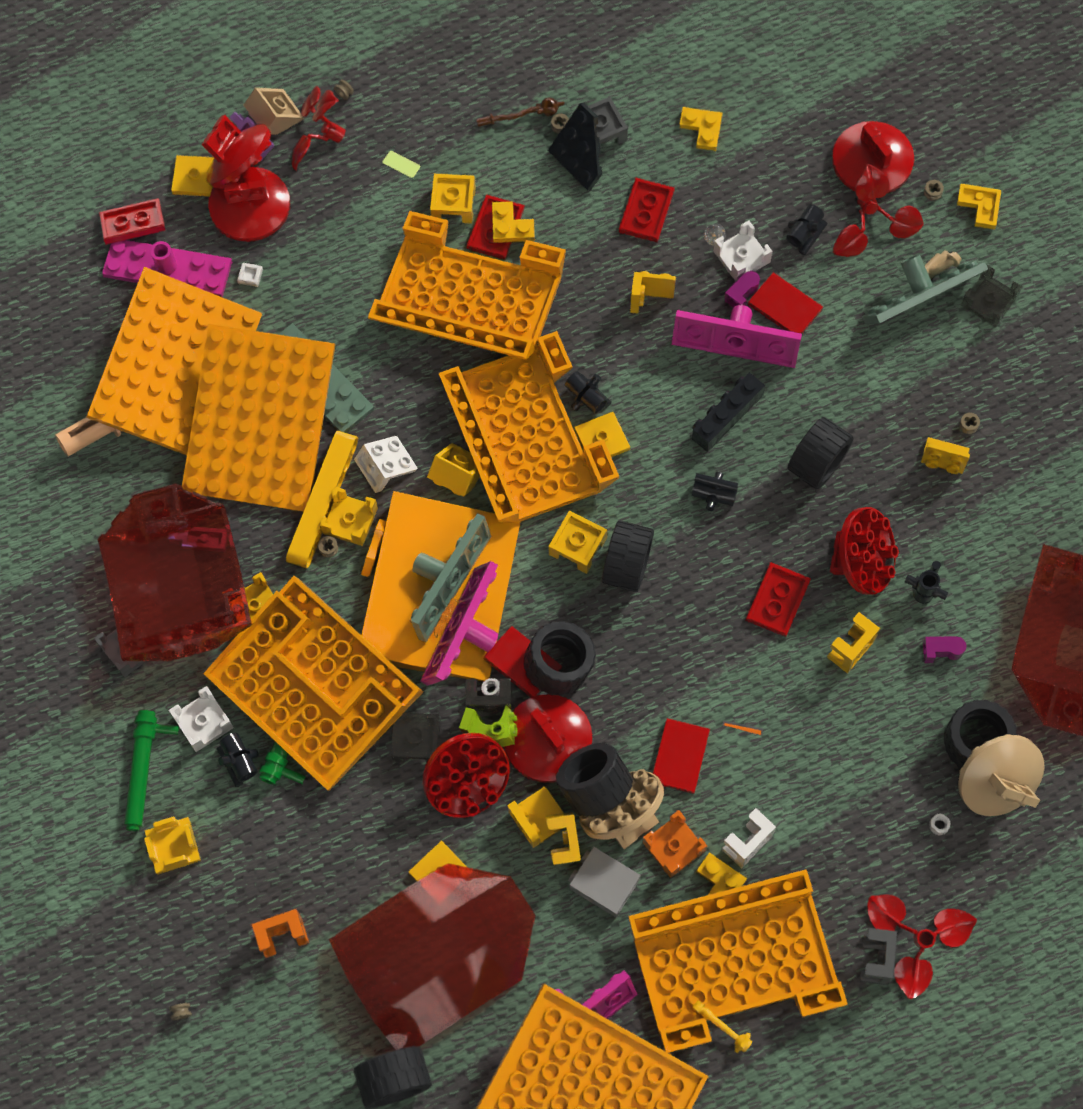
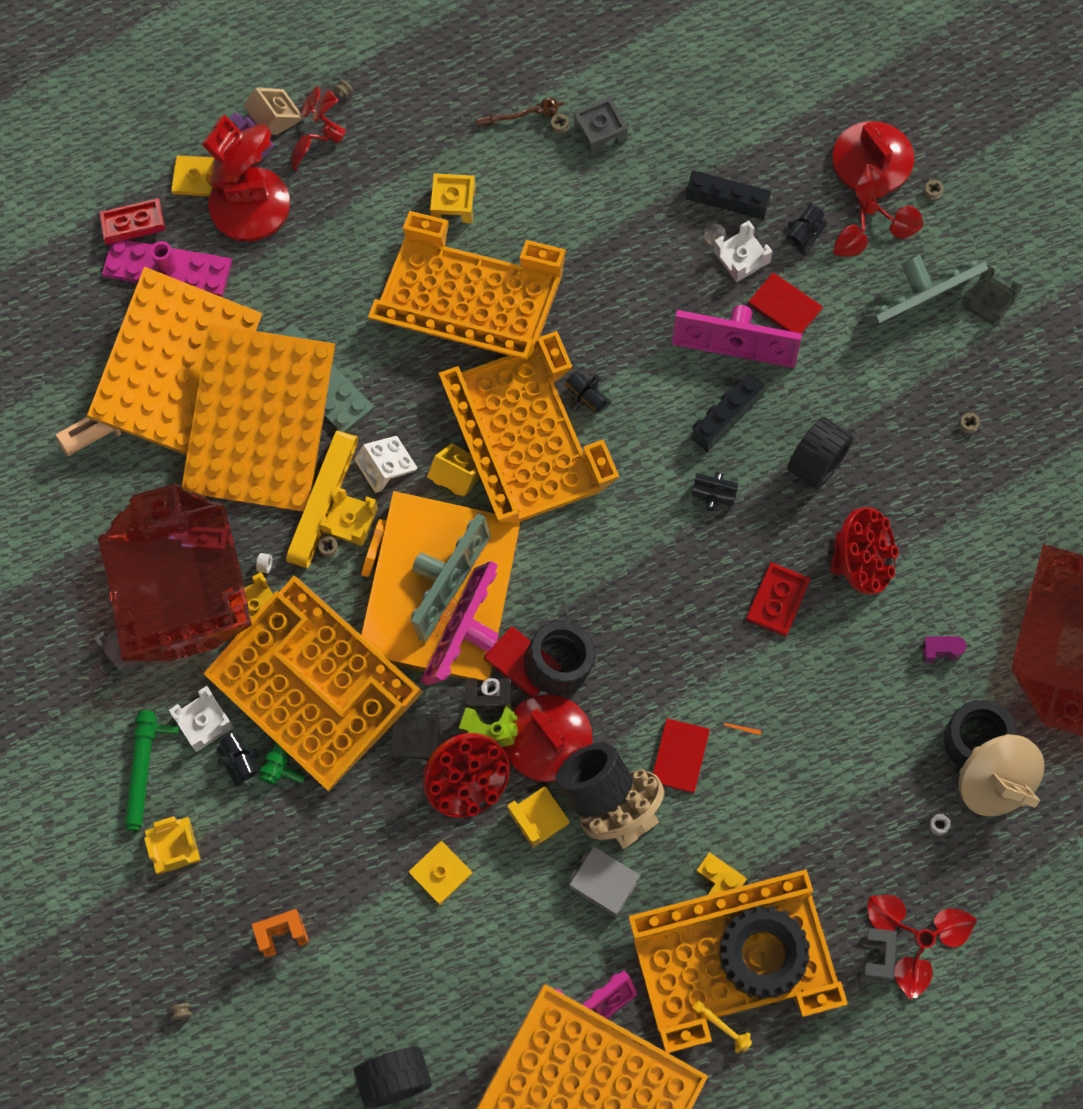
white tile [237,263,263,287] -> none
clear red windscreen [329,863,536,1050] -> none
yellowish green sticker [383,151,421,178] -> none
red tile [466,194,525,260] -> none
yellow plate [492,202,535,243] -> none
yellow panel [546,812,581,865] -> none
black plate [547,103,602,190] -> none
yellow panel [548,511,607,574] -> none
yellow plate [574,412,630,457] -> none
black tyre [602,520,654,592] -> none
red tile [619,178,675,243] -> none
yellow bracket [630,271,676,314] -> none
orange panel [642,810,707,878] -> none
yellow plate [679,107,722,151] -> none
white panel [722,808,776,869] -> none
magenta leg [724,271,760,308] -> none
yellow panel [827,612,880,673] -> none
black pin [905,561,949,604] -> none
yellow bracket [921,437,970,474] -> none
tan plant [925,250,961,279] -> none
yellow plate [957,184,1001,230] -> none
none -> white axle [256,553,273,574]
none -> black brick [686,170,771,220]
none -> black tyre [719,906,810,1000]

